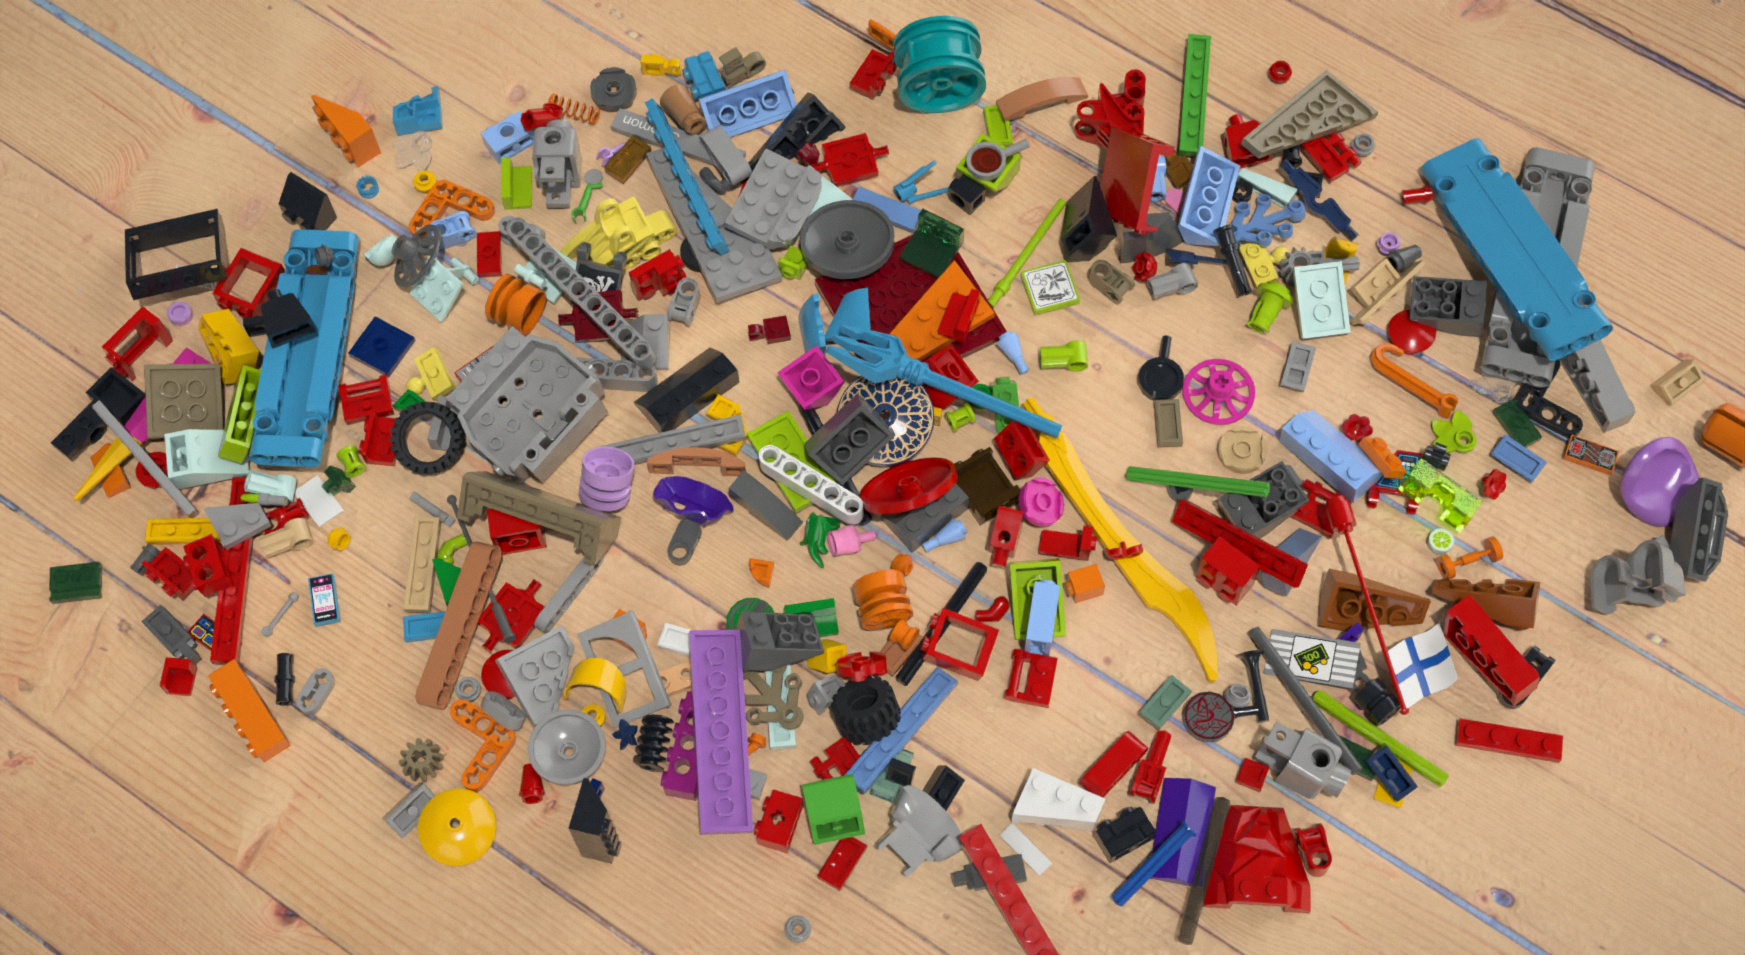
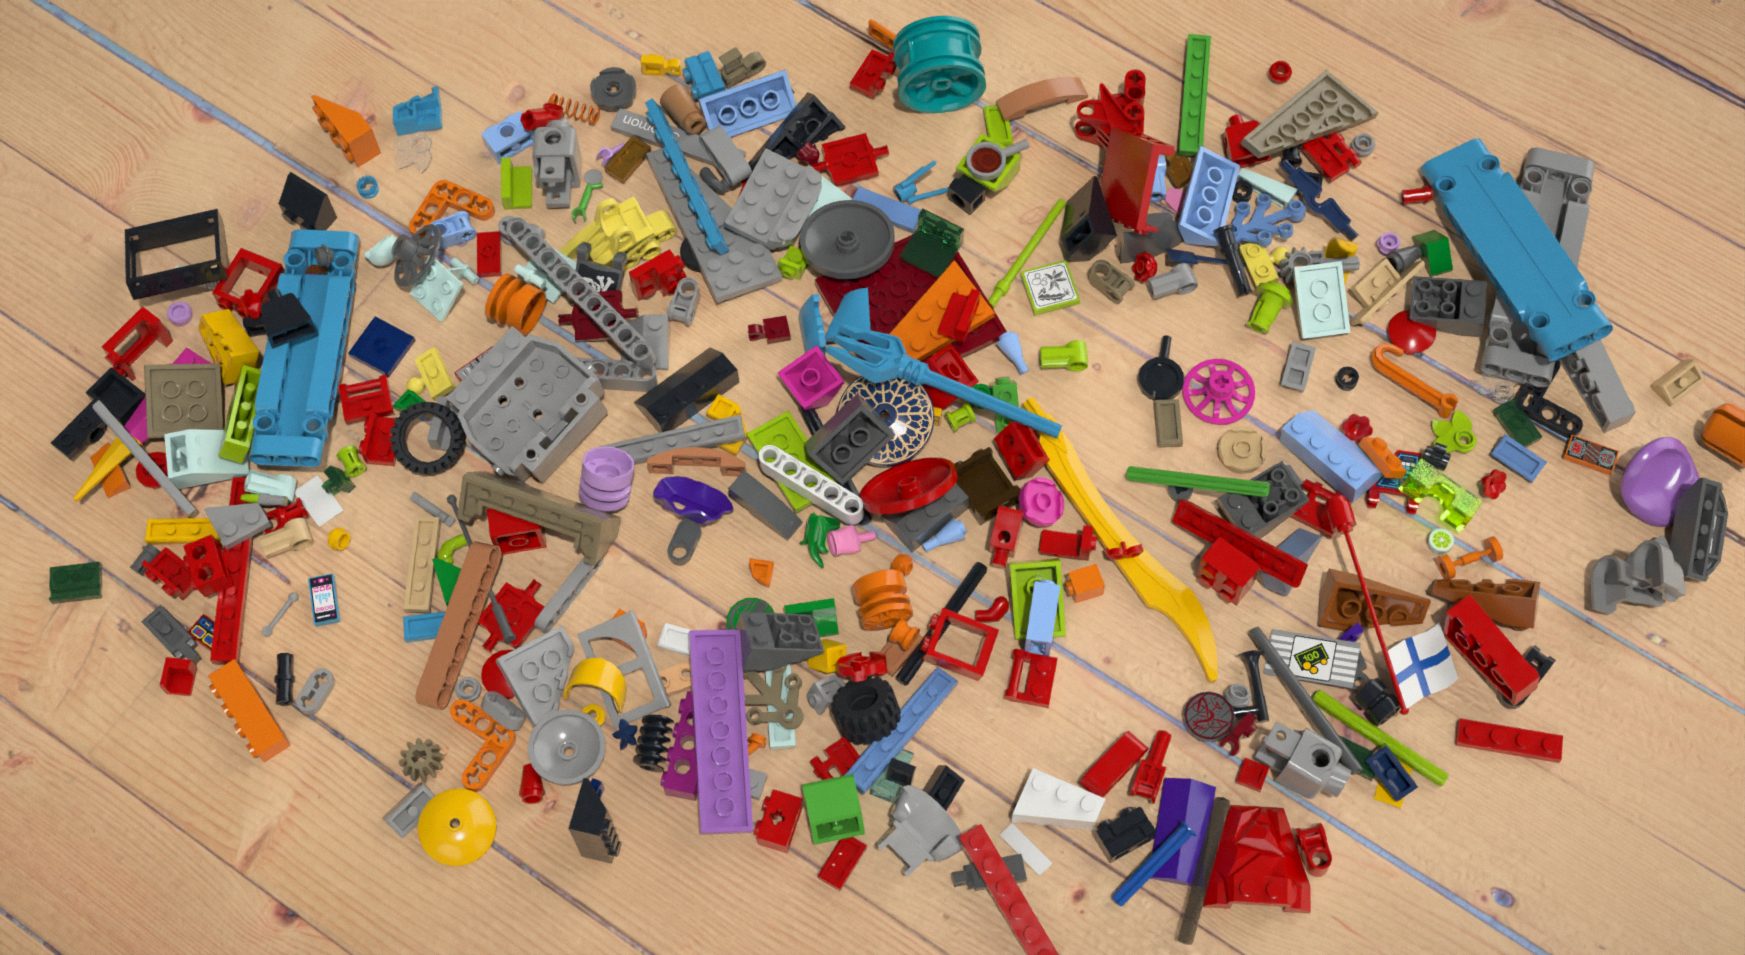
yellow plate [413,170,437,193] -> none
light grey plate [785,916,811,943] -> none
sand green plate [1139,675,1192,731] -> none
none -> red plant [239,289,262,319]
none -> dark red plate [1220,712,1259,756]
none -> black bush [1335,366,1359,391]
none -> green slope [1412,230,1453,277]

